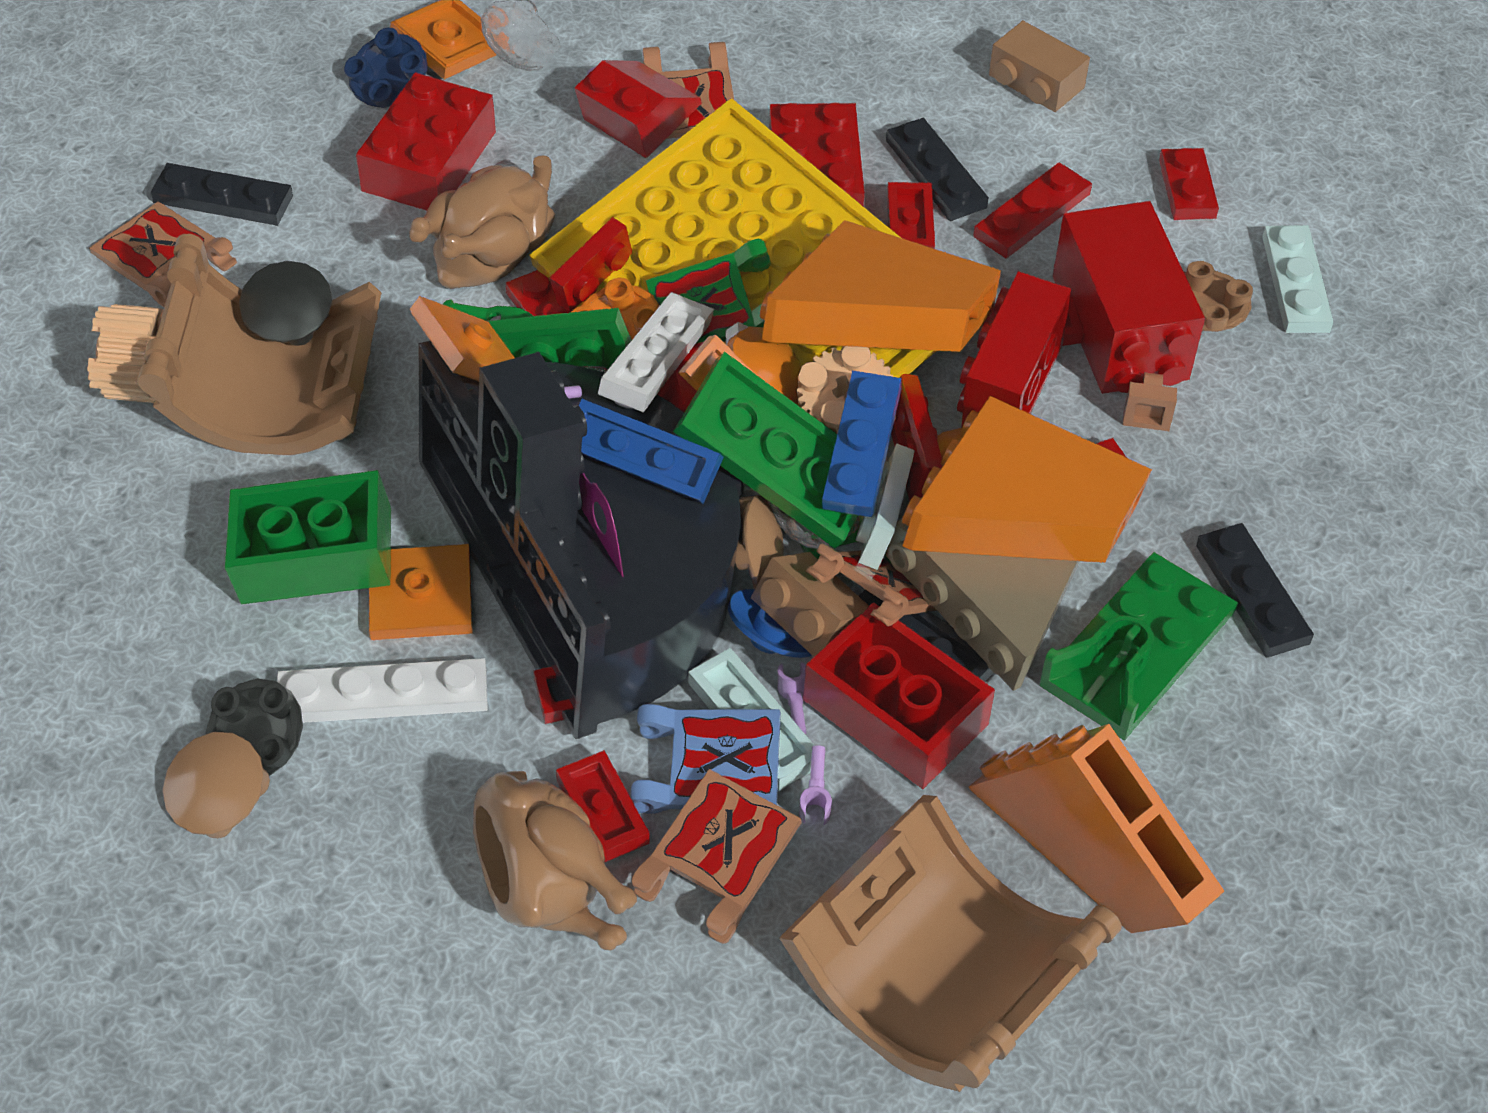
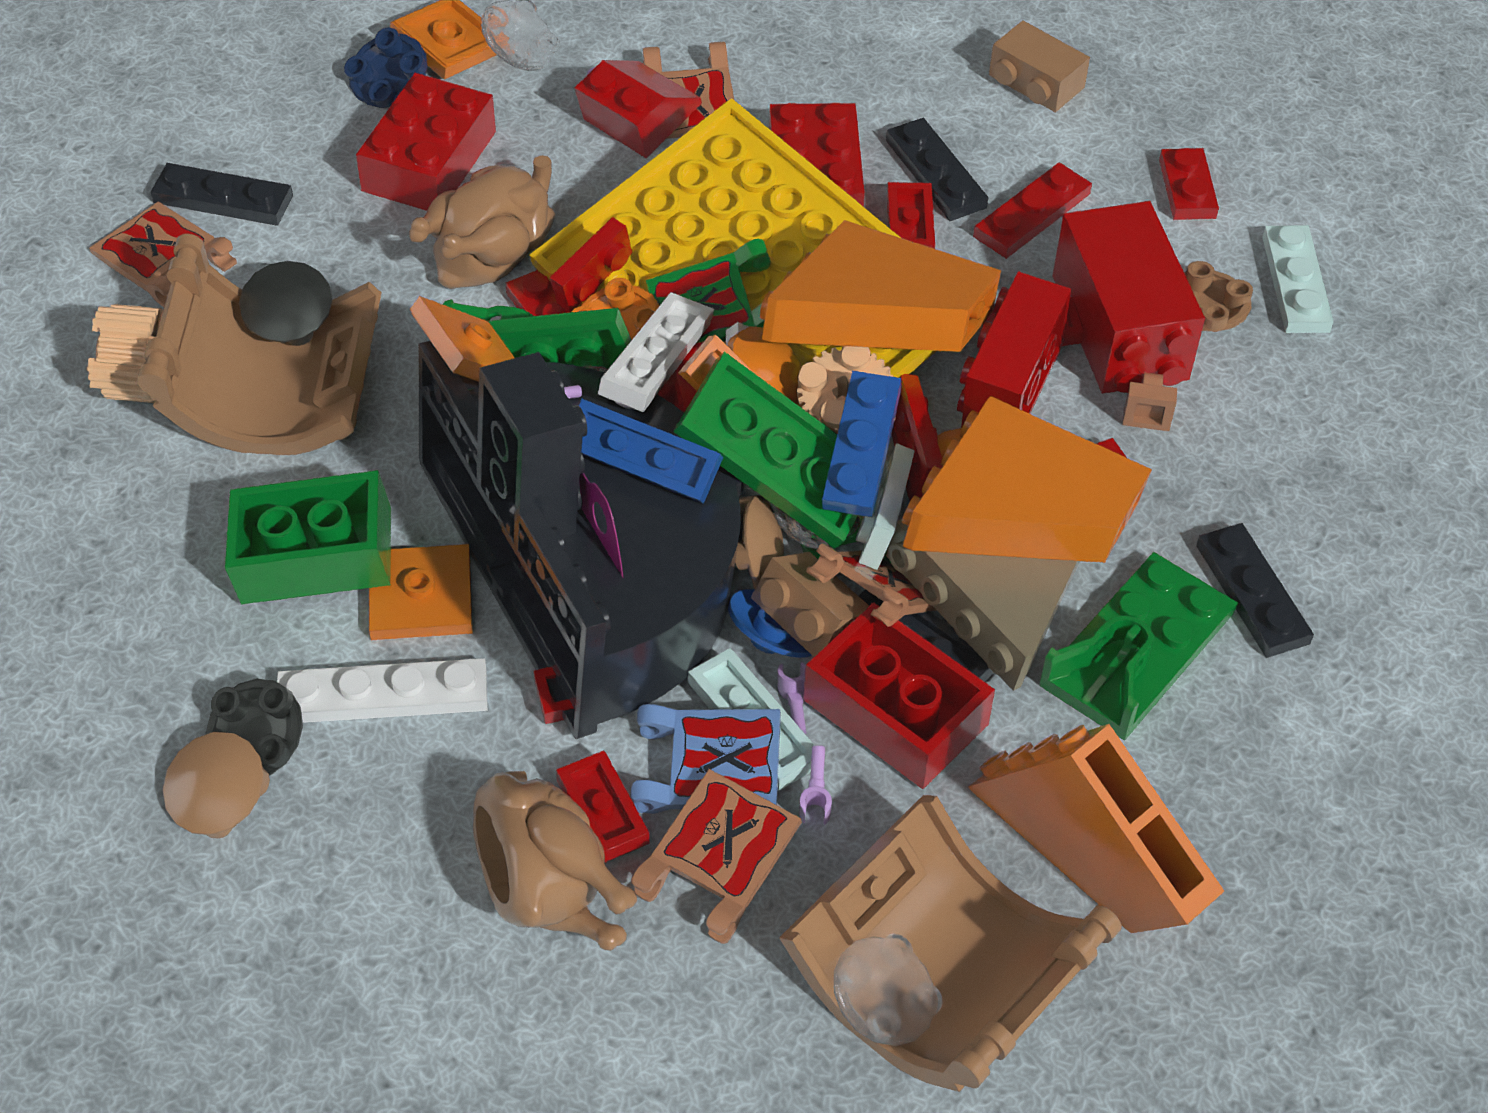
none -> clear dish [833,933,943,1046]

